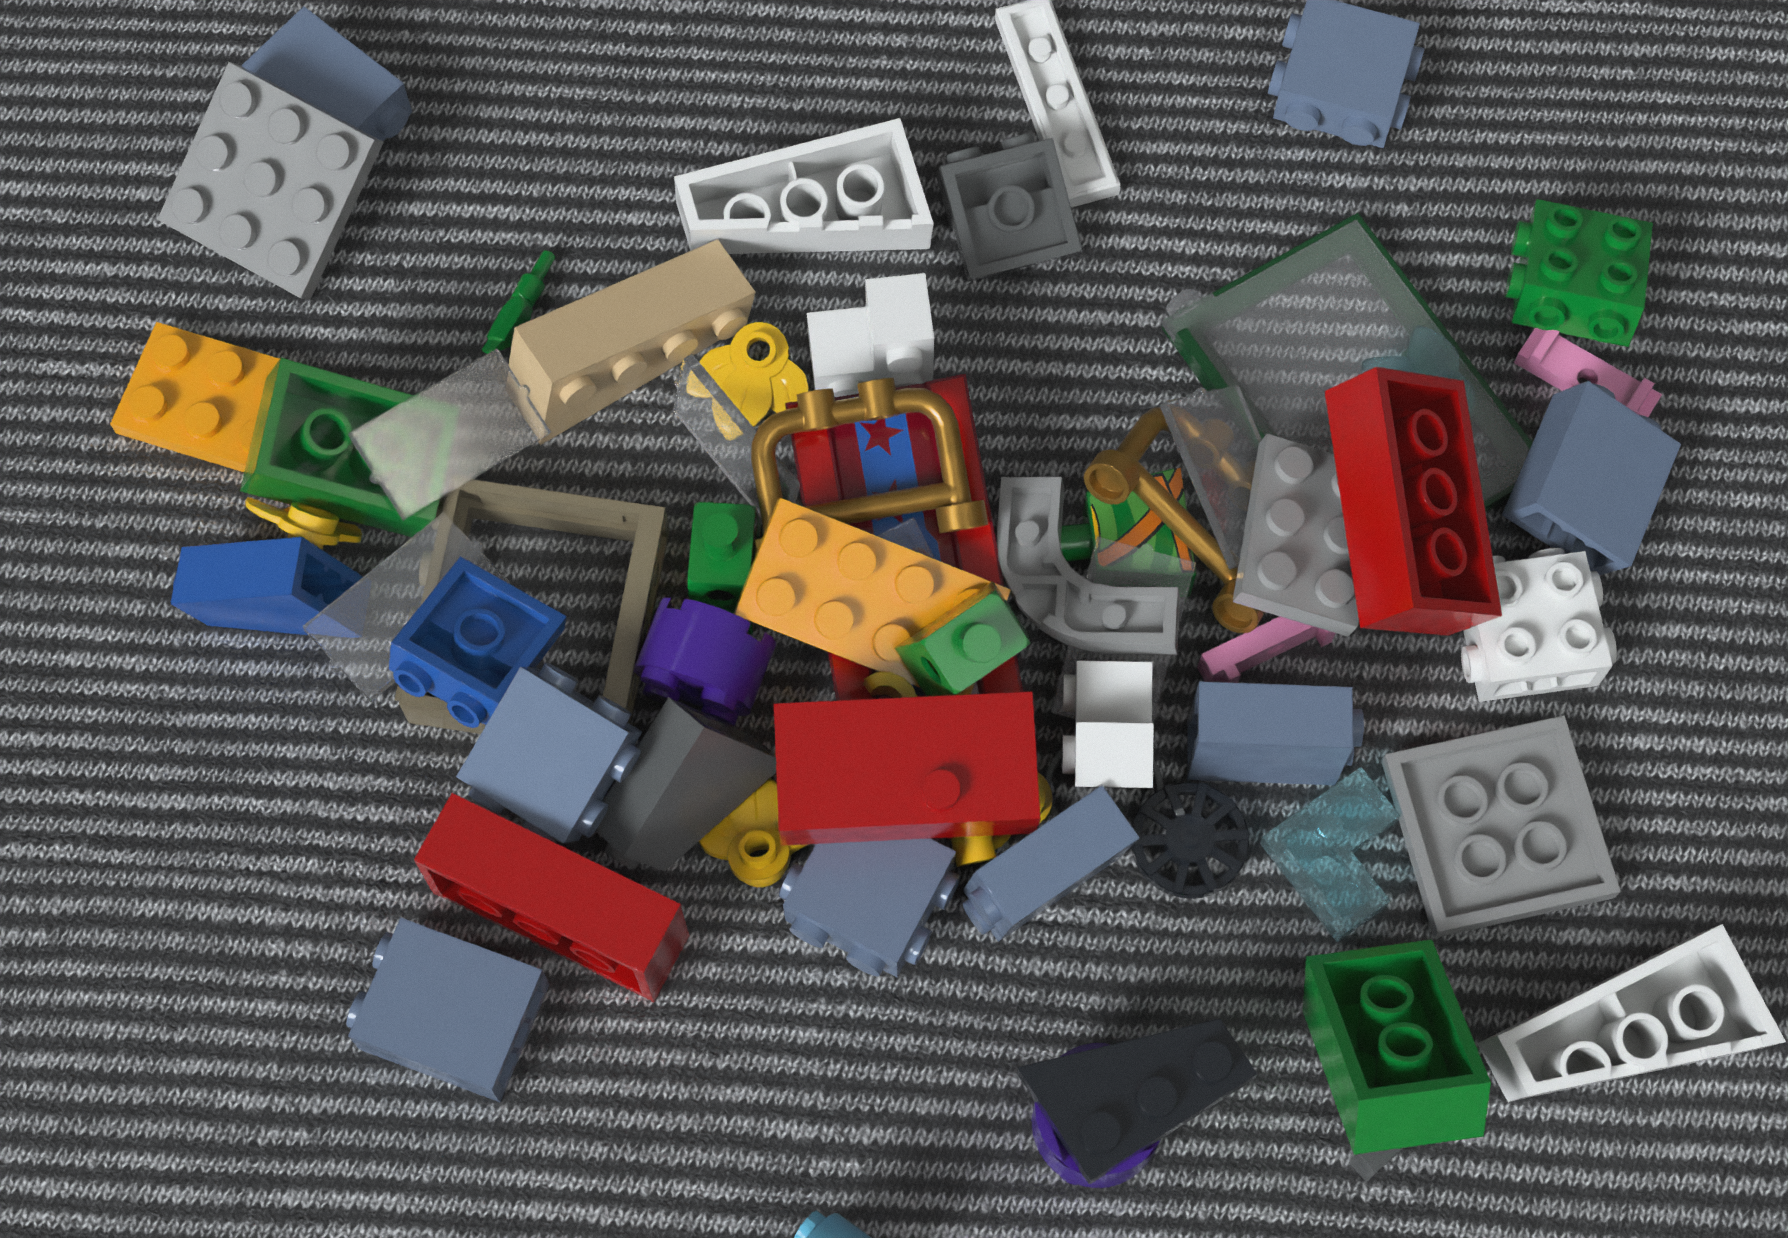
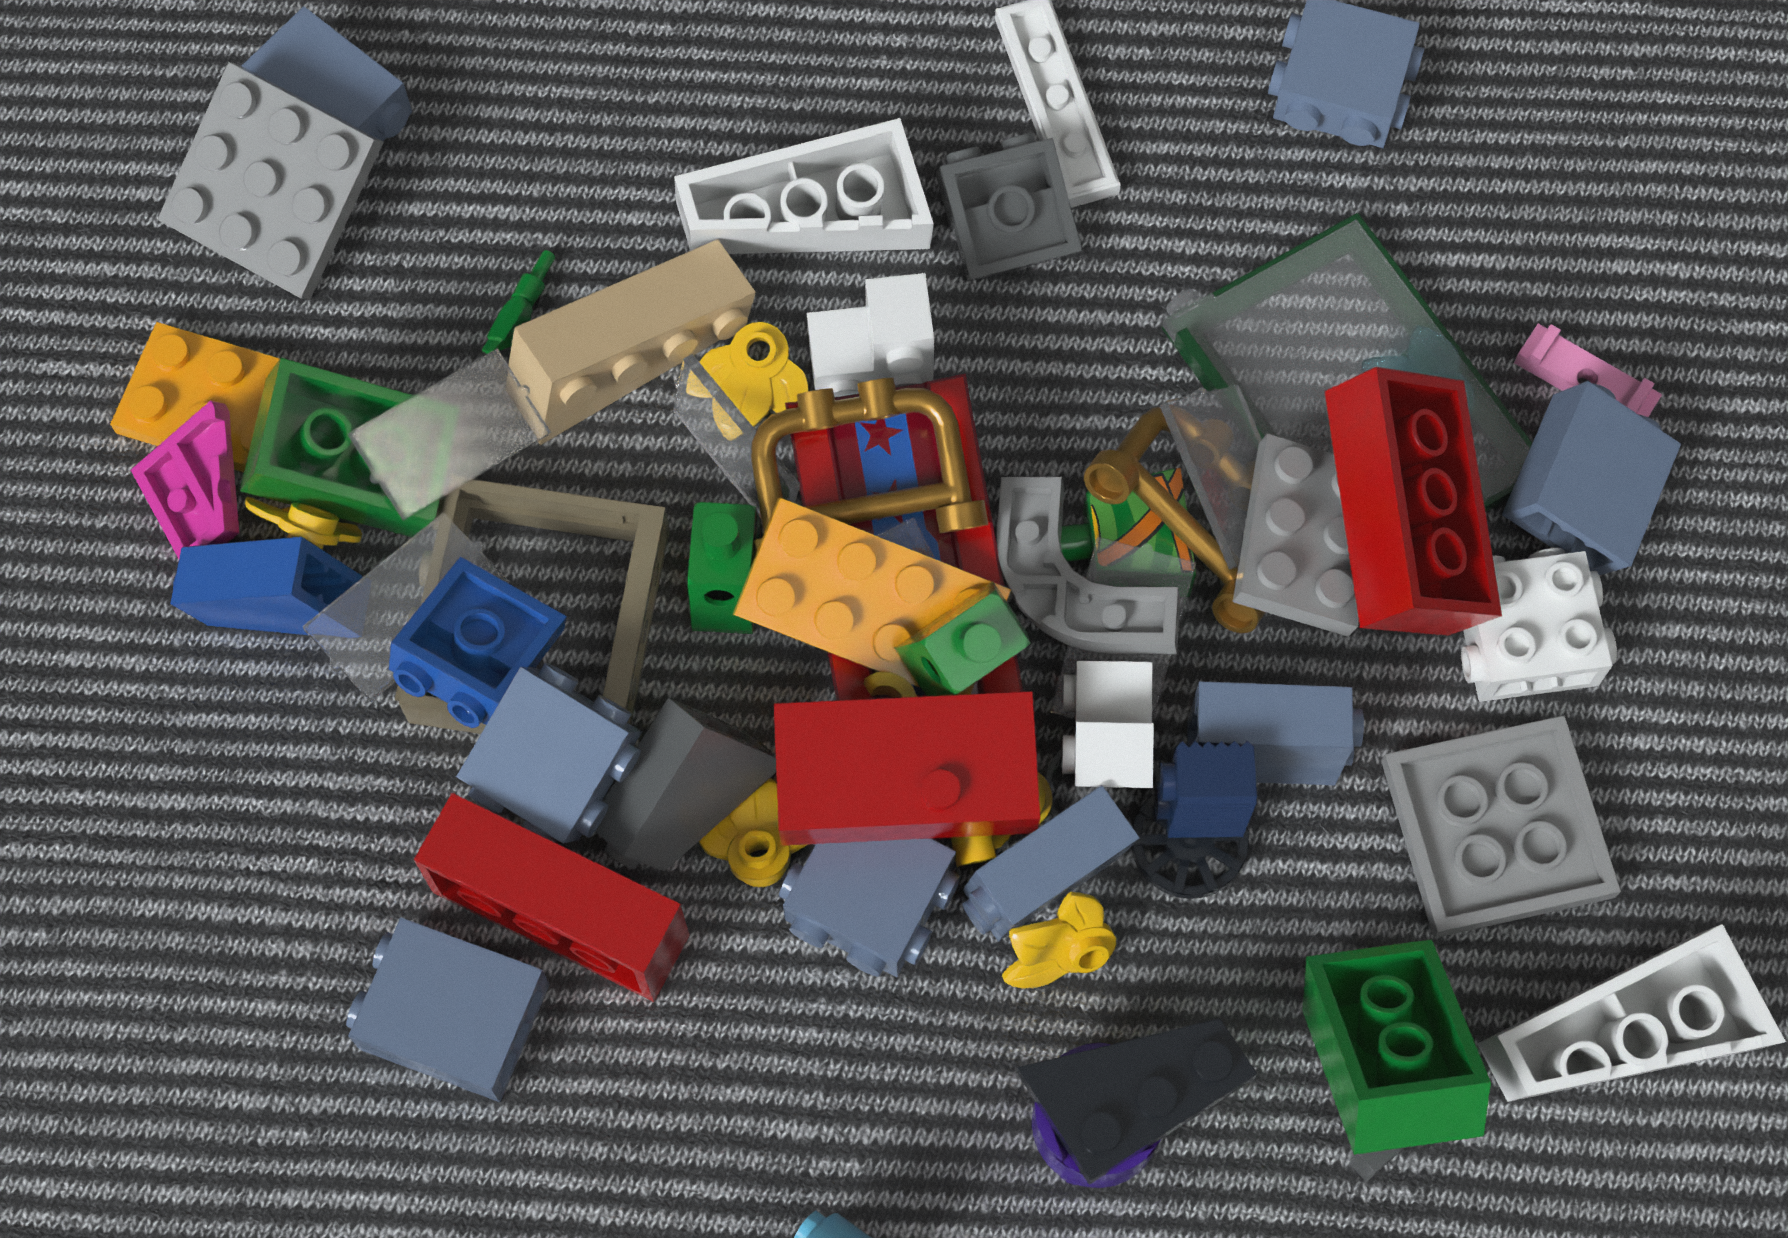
dark purple brick [634,597,776,726] -> none
bright pink piece [1197,616,1335,683] -> none
clear light blue plate [1260,767,1400,942] -> none
green brick [1505,199,1653,347] -> none
none -> dark pink wing [131,400,239,559]
none -> yellow plate [1002,892,1116,989]
none -> dark blue brick [1154,741,1257,838]

